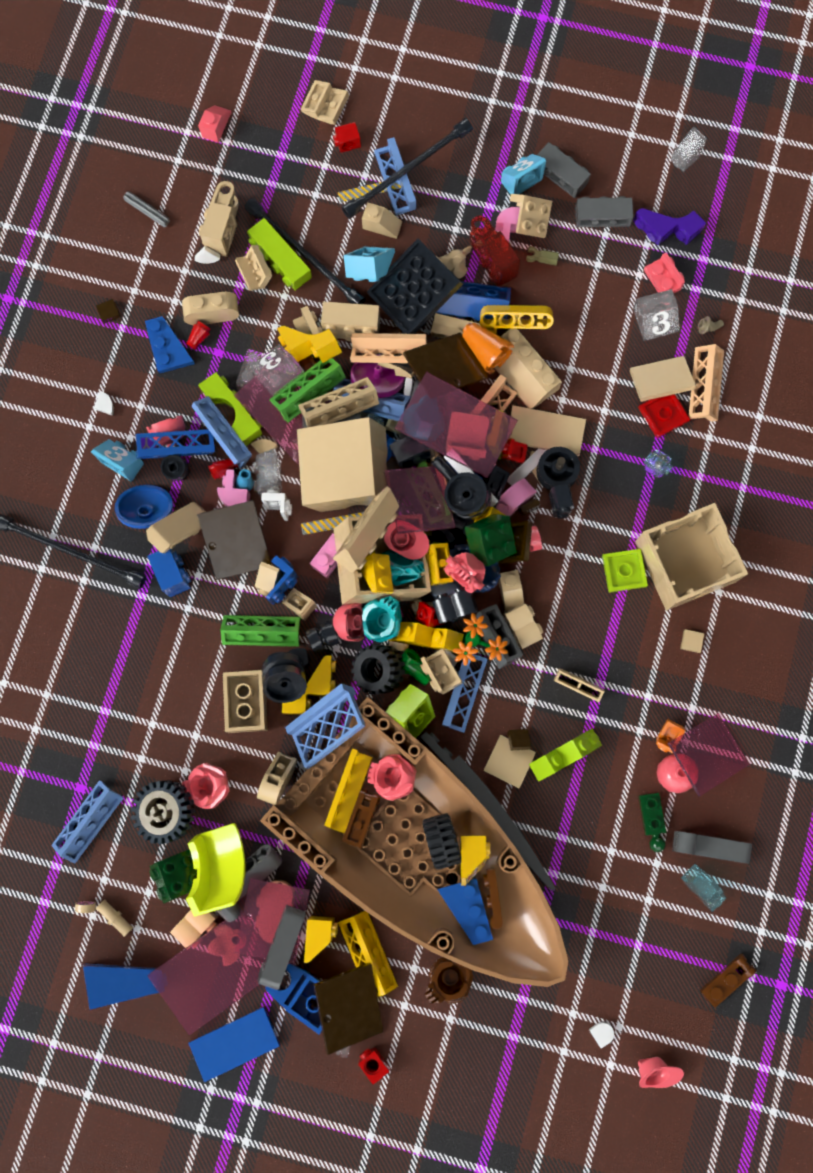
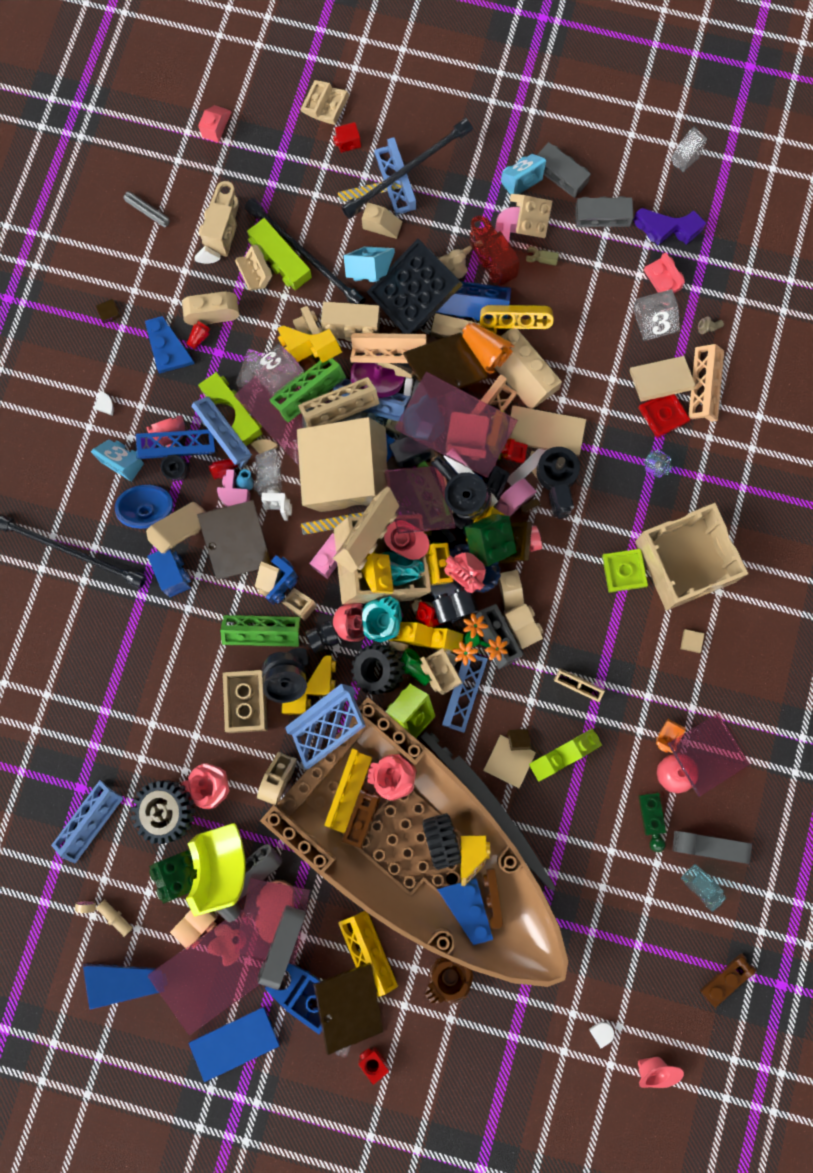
yellow slope [304,916,338,963] -> none

